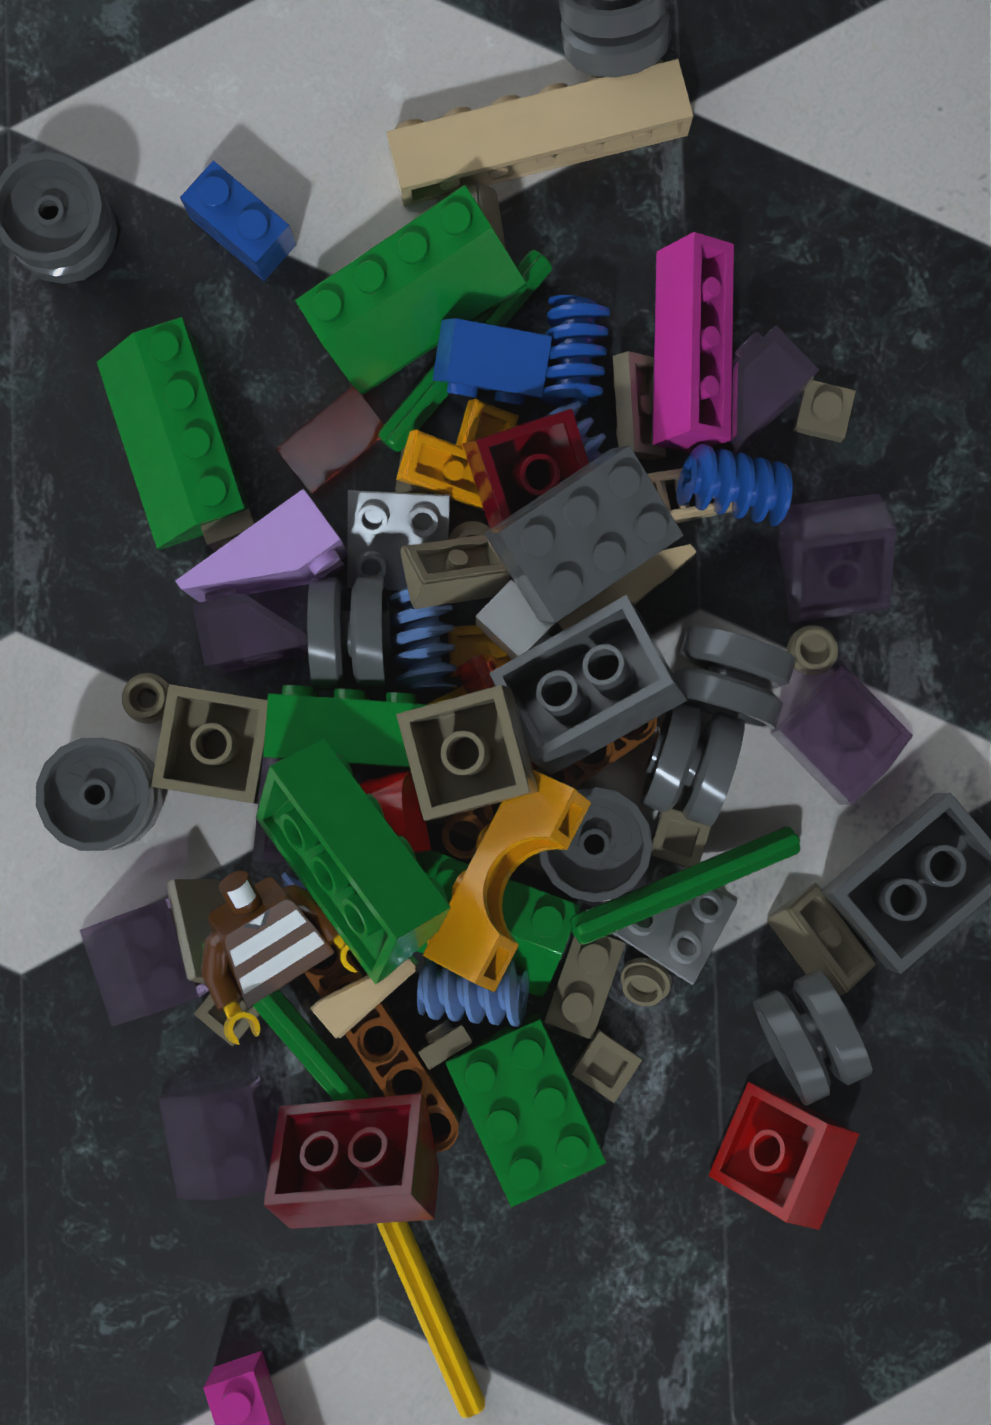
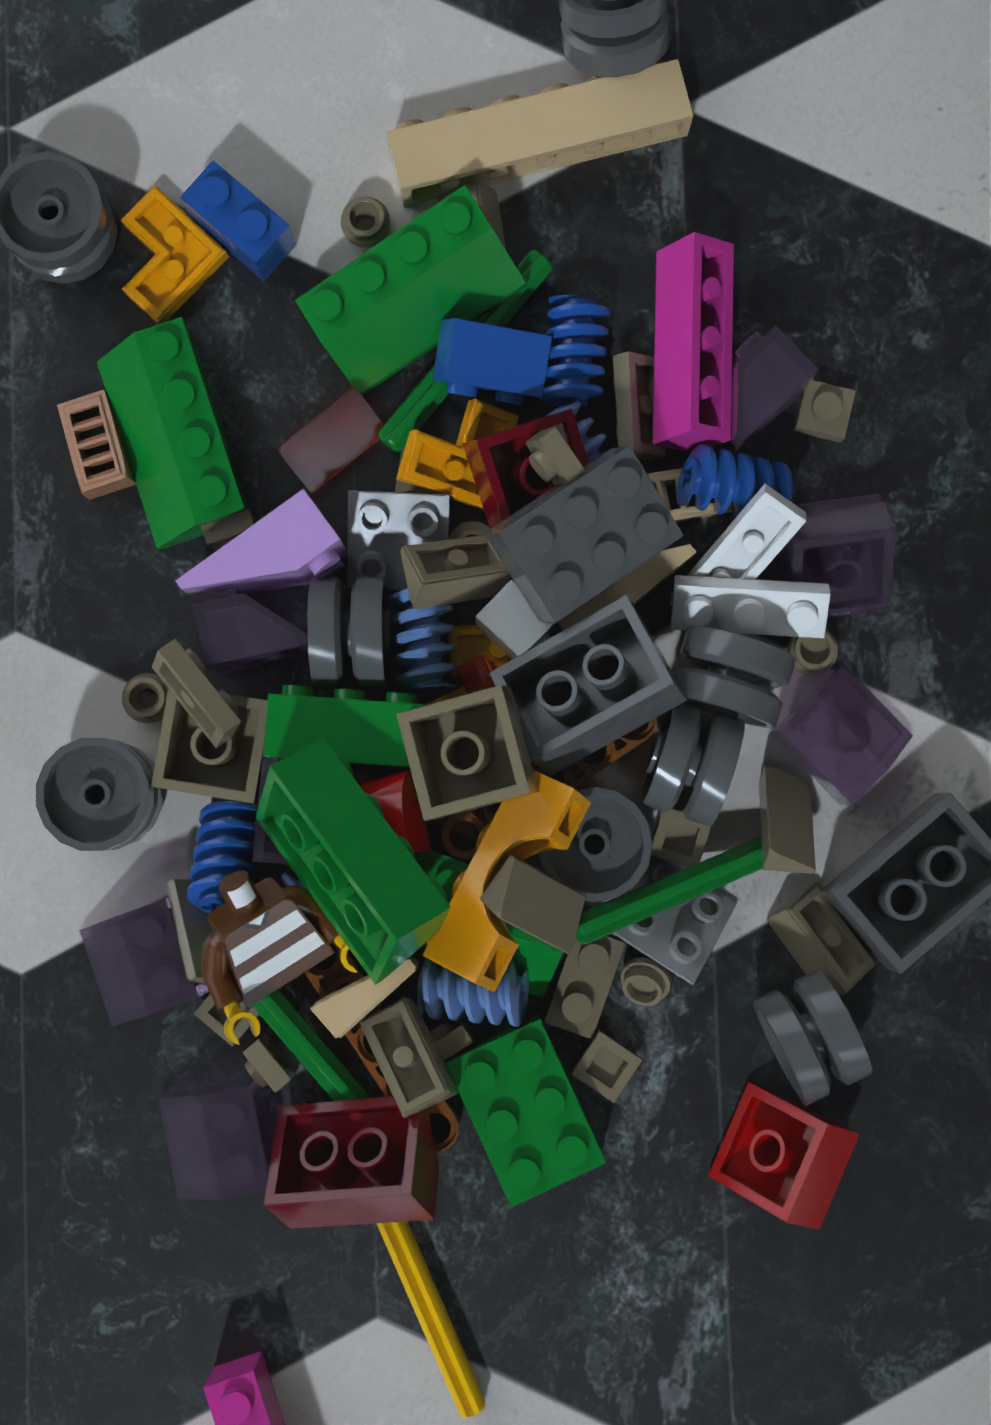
none -> nougat slope [57,389,136,500]
none -> light orange tile [121,185,229,324]
none -> dark tan plate [152,639,241,748]
none -> blue piece [186,800,262,914]
none -> dark tan plate [242,1033,297,1093]
none -> dark tan plate [341,197,391,248]
none -> dark tan slope [359,997,458,1118]
none -> dark tan slope [480,855,585,954]
none -> dark tan plate [525,427,586,485]
none -> white plate [670,484,807,605]
none -> white plate [671,575,831,638]
none -> dark tan slope [759,765,816,873]

